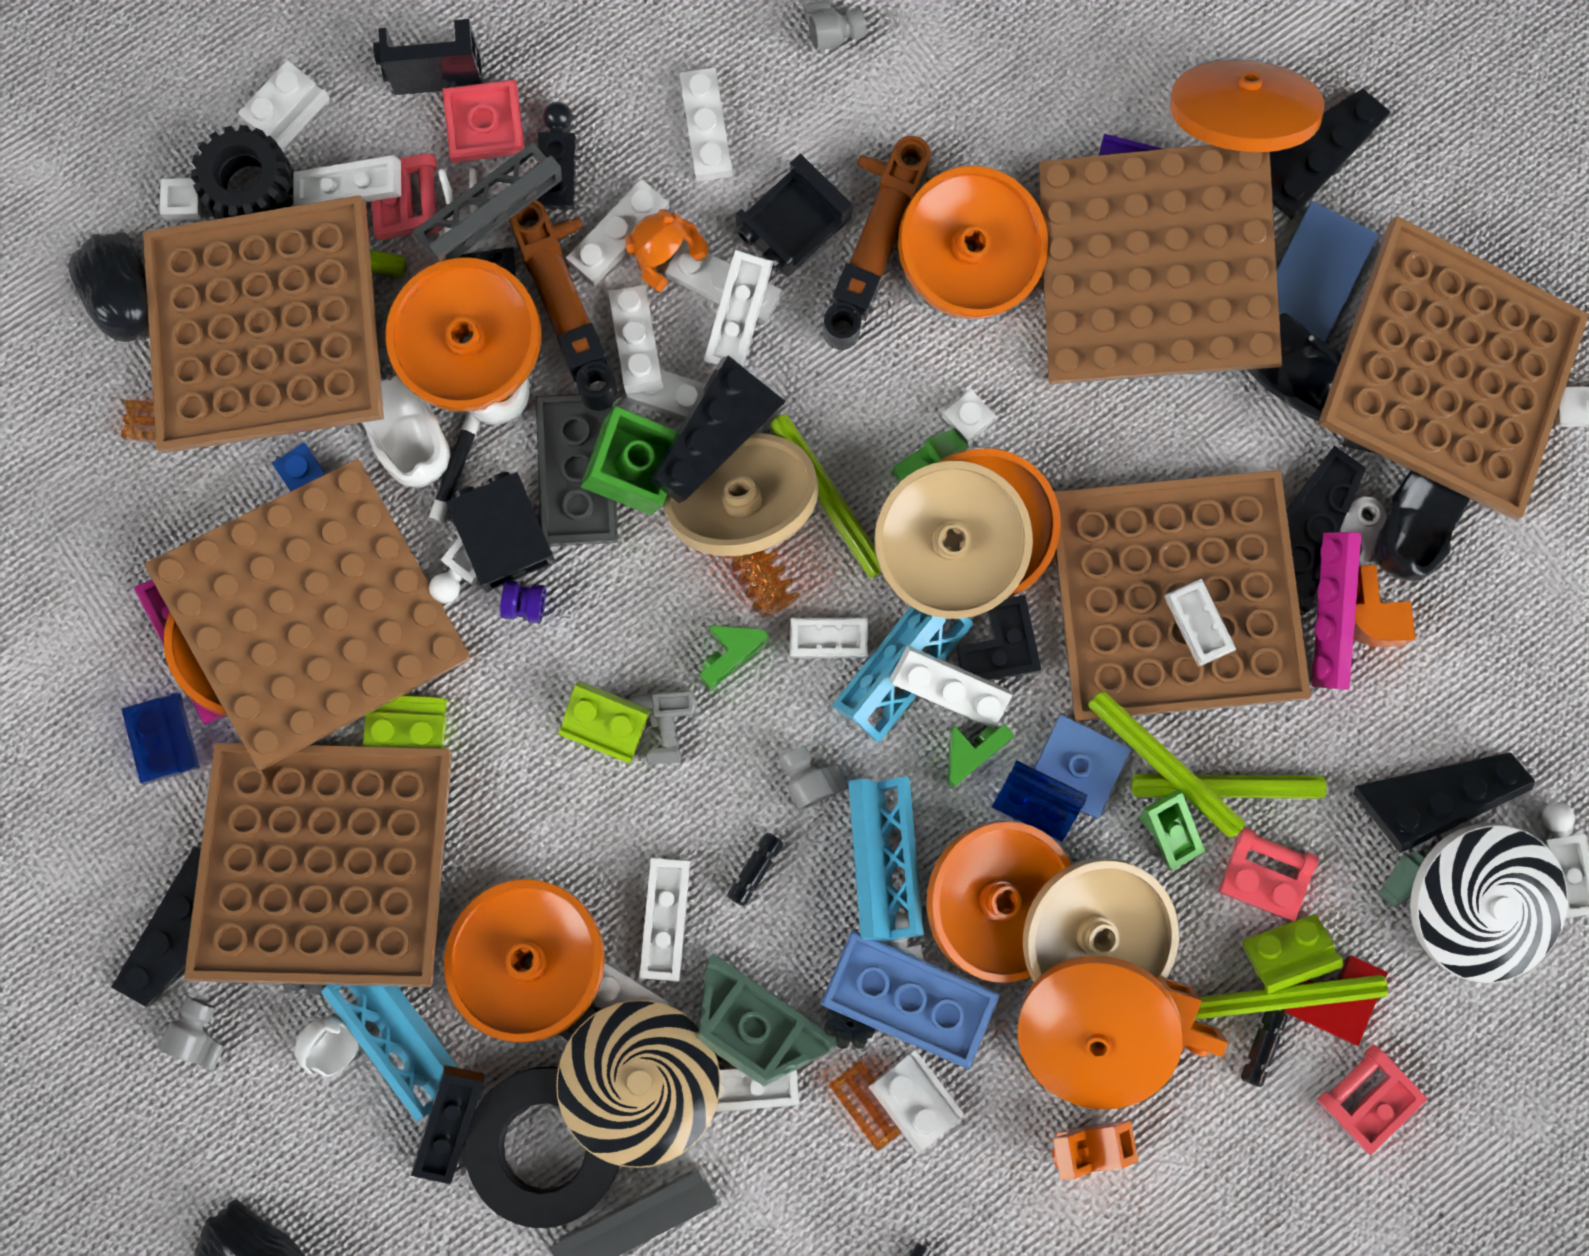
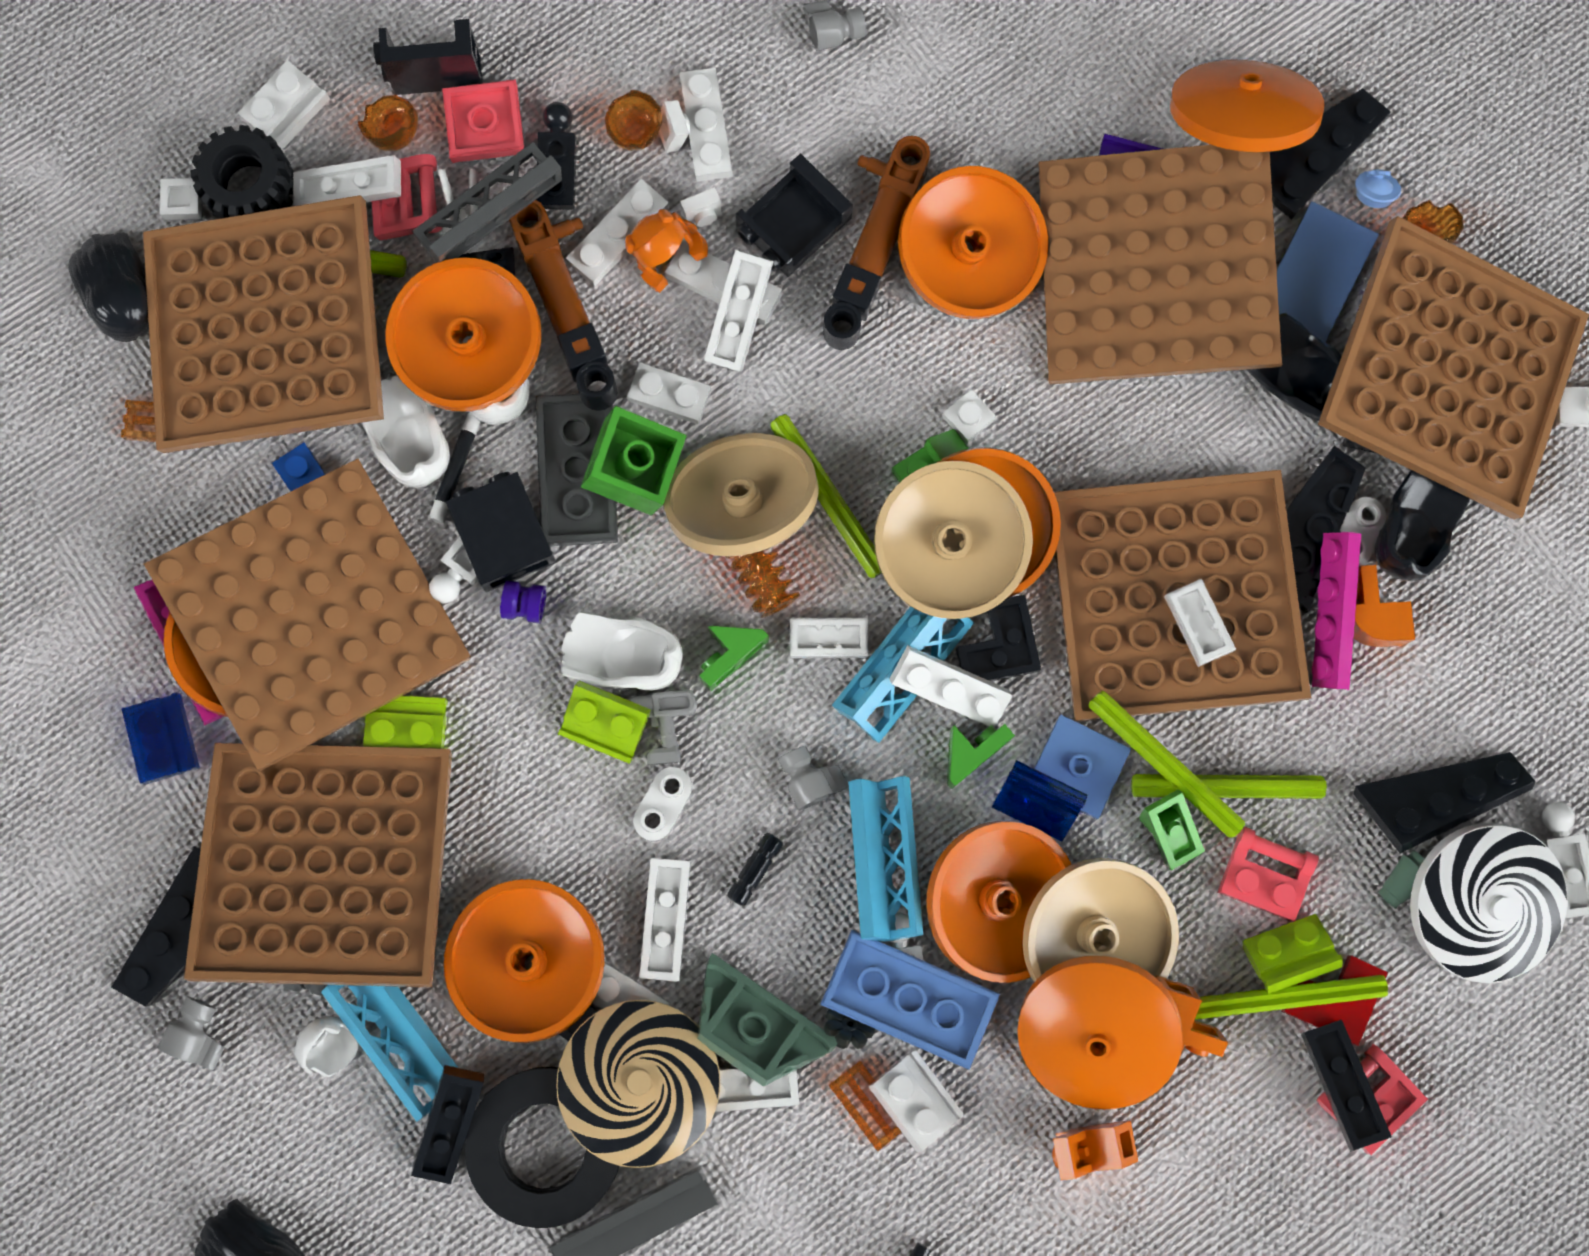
white plate [608,285,663,394] -> none
black wing [649,355,786,503] -> none
black axle [1241,1010,1288,1087] -> none
none -> clear orange hair [358,95,419,151]
none -> white hair [561,611,683,690]
none -> clear orange hair [604,90,663,151]
none -> white plate [633,767,693,842]
none -> white plate [655,100,690,153]
none -> white plate [680,187,722,227]
none -> black plate [1301,1019,1392,1152]
none -> light blue hat [1355,169,1401,209]
none -> clear orange hair [1403,200,1464,244]

